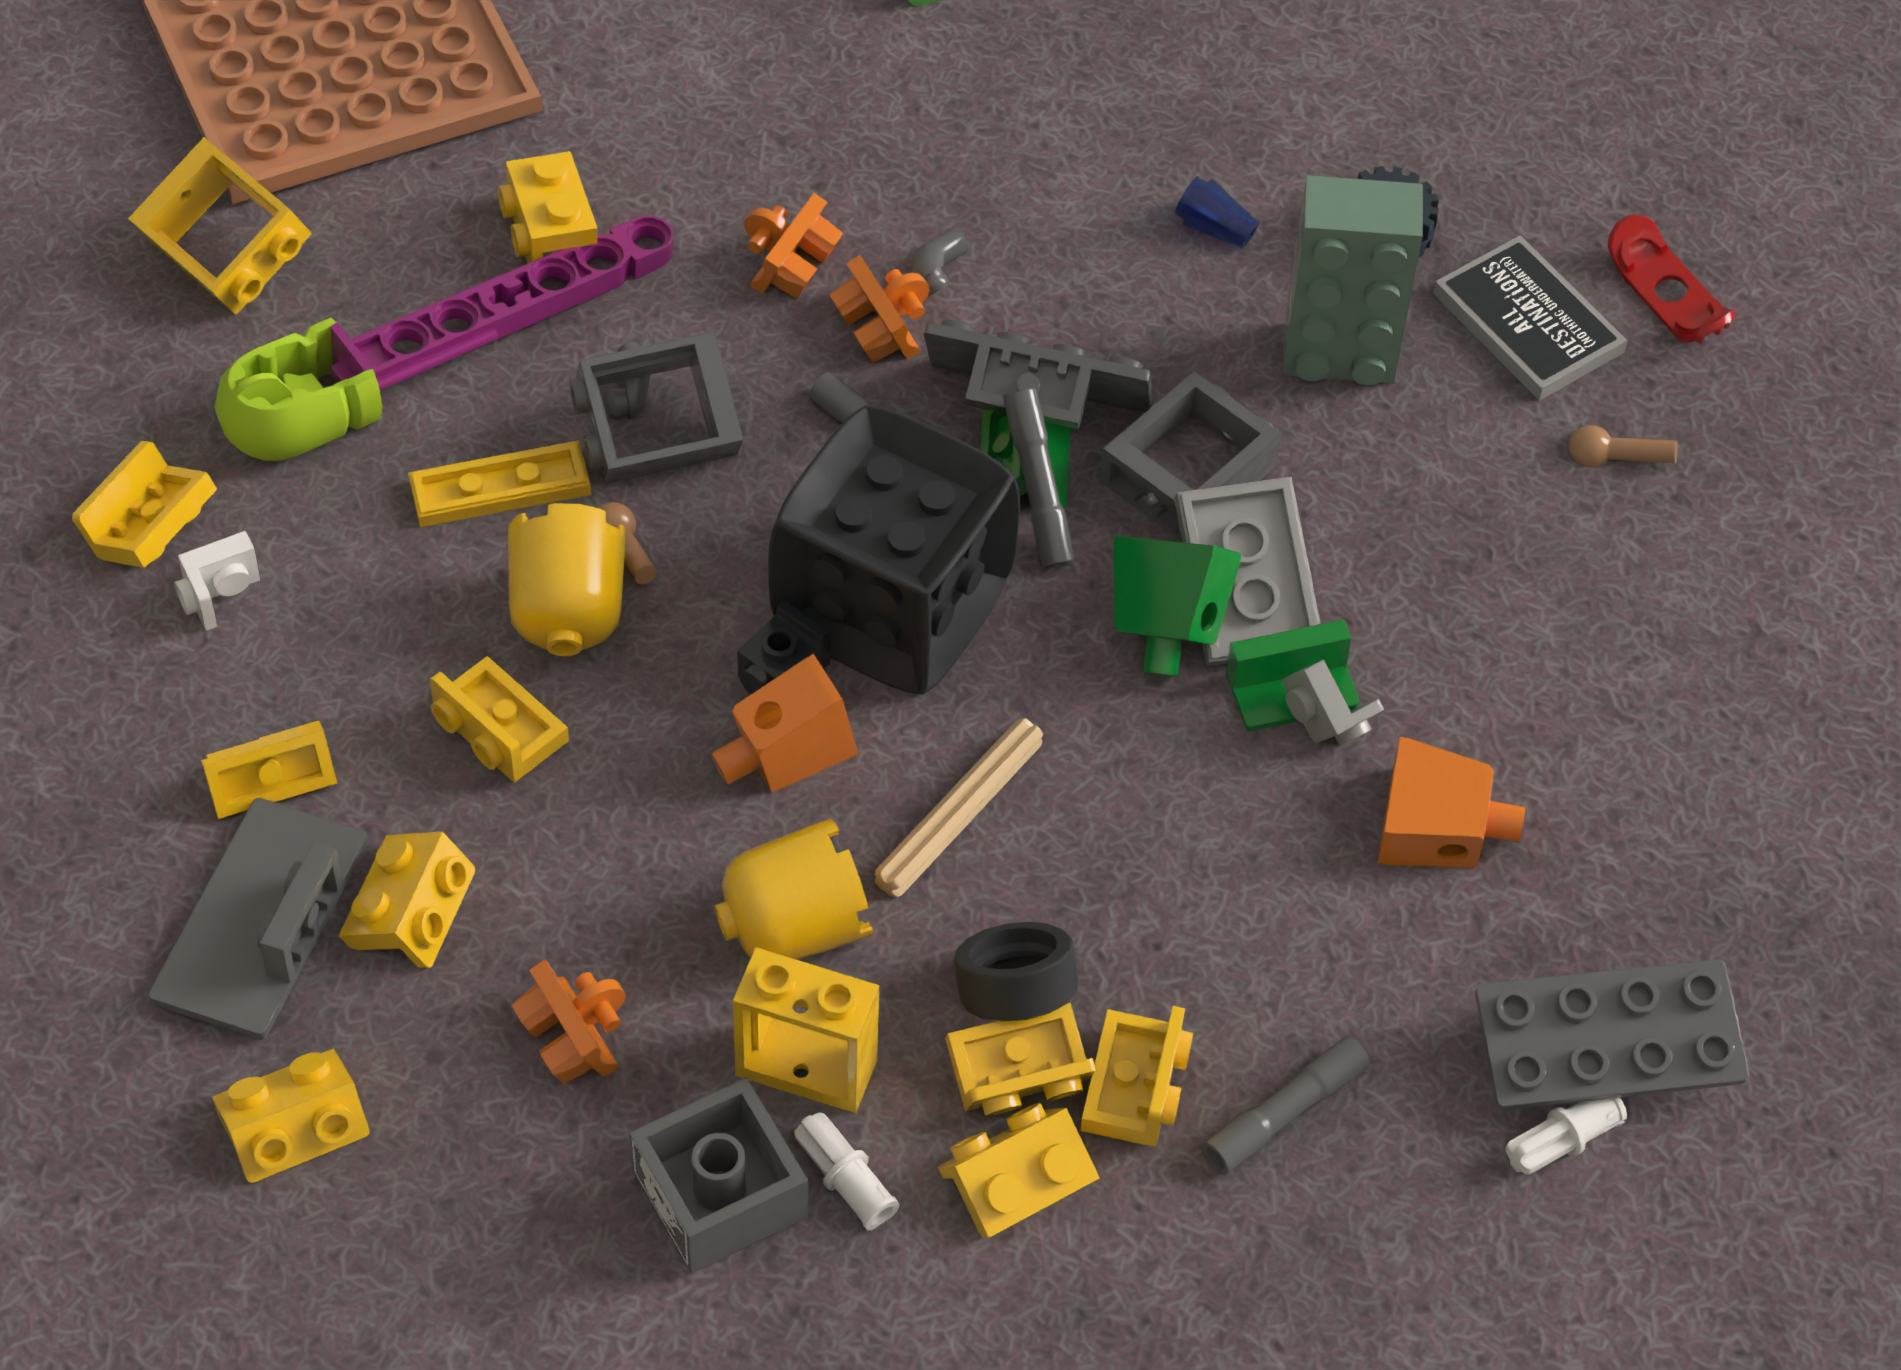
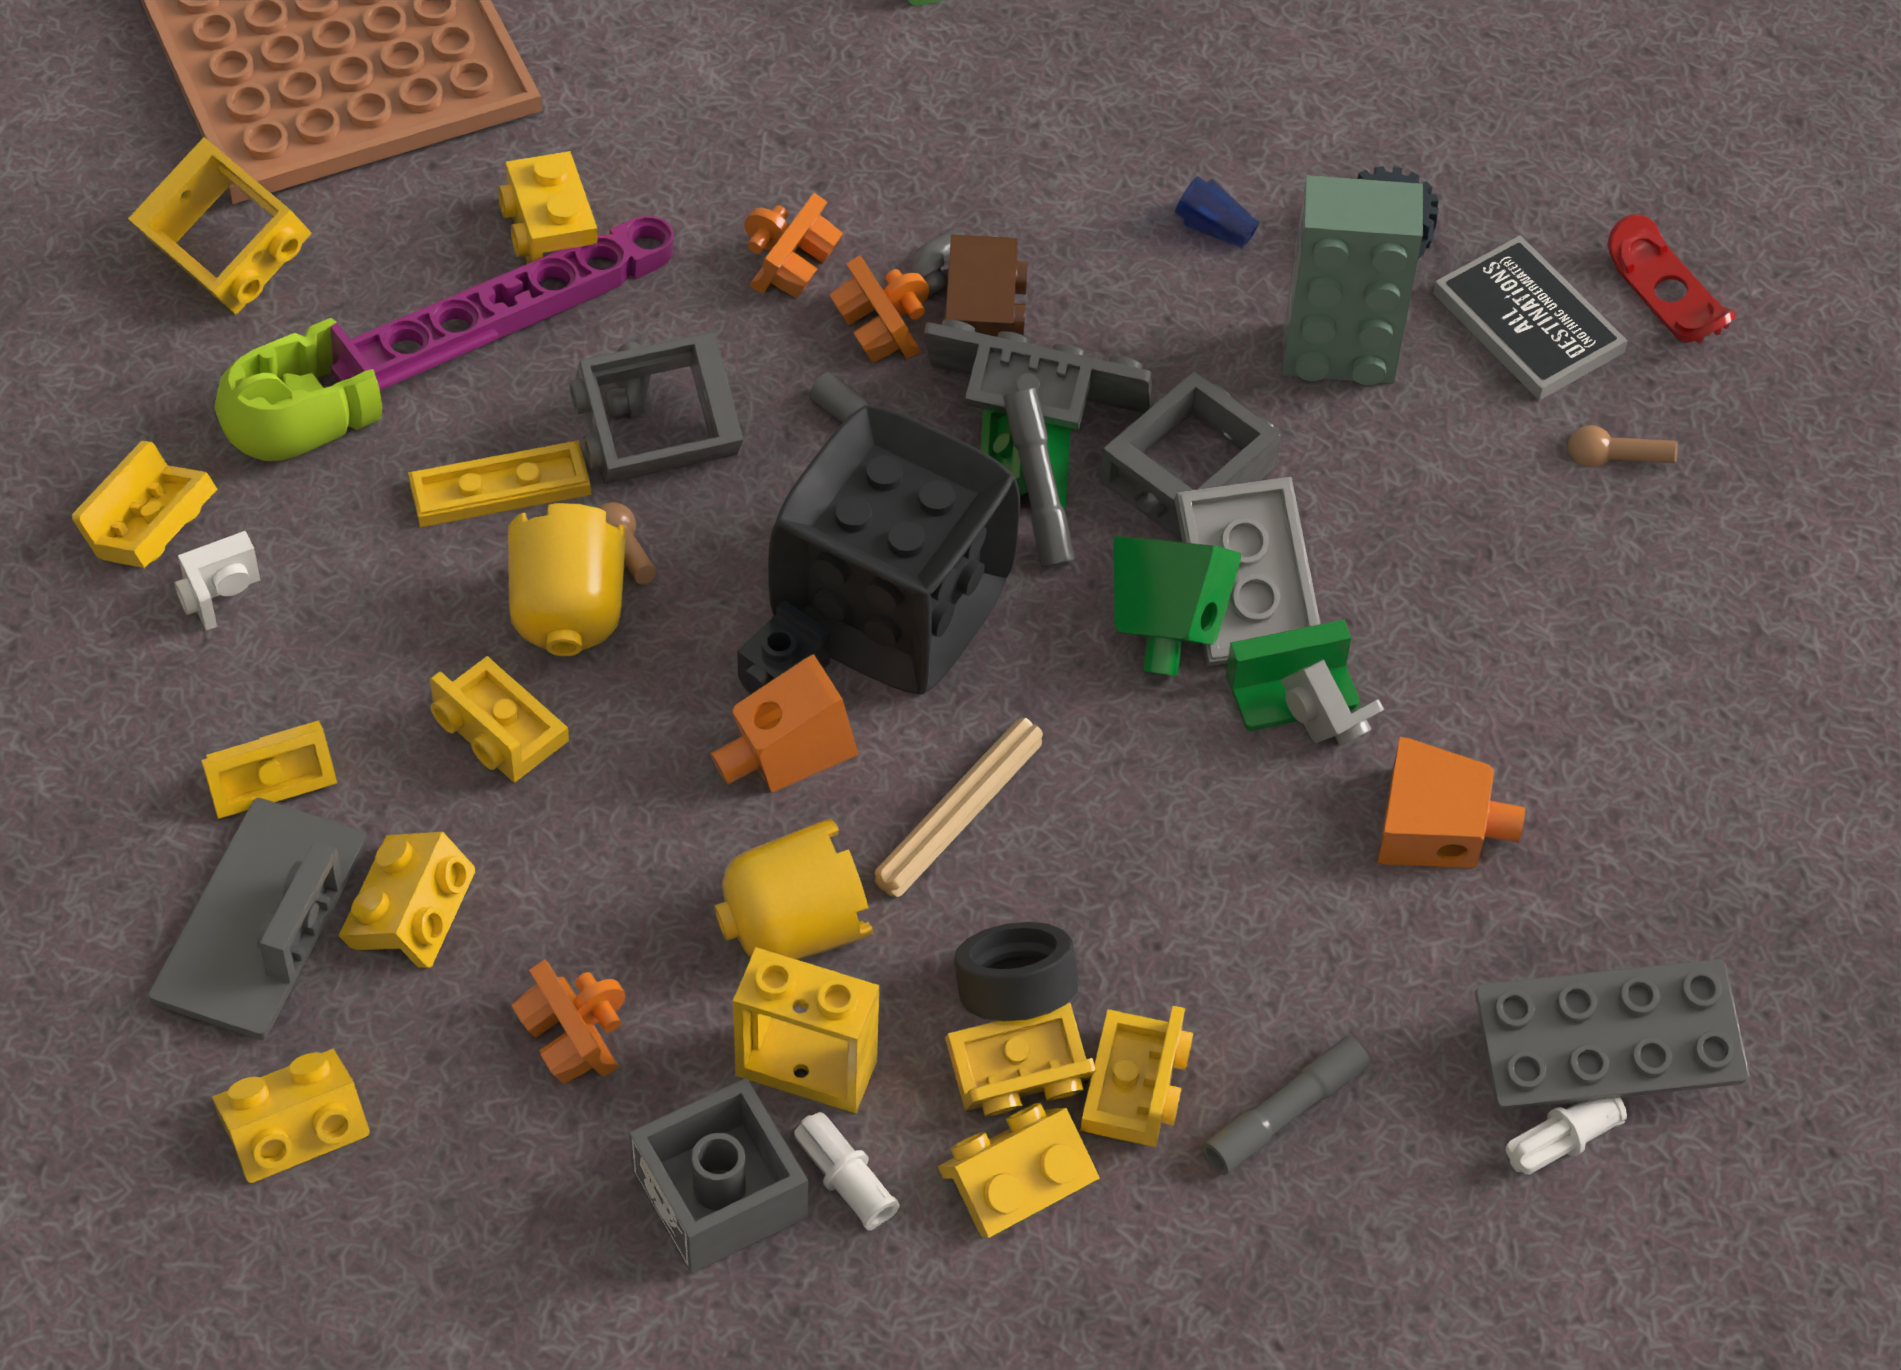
none -> reddish brown brick [945,234,1028,337]

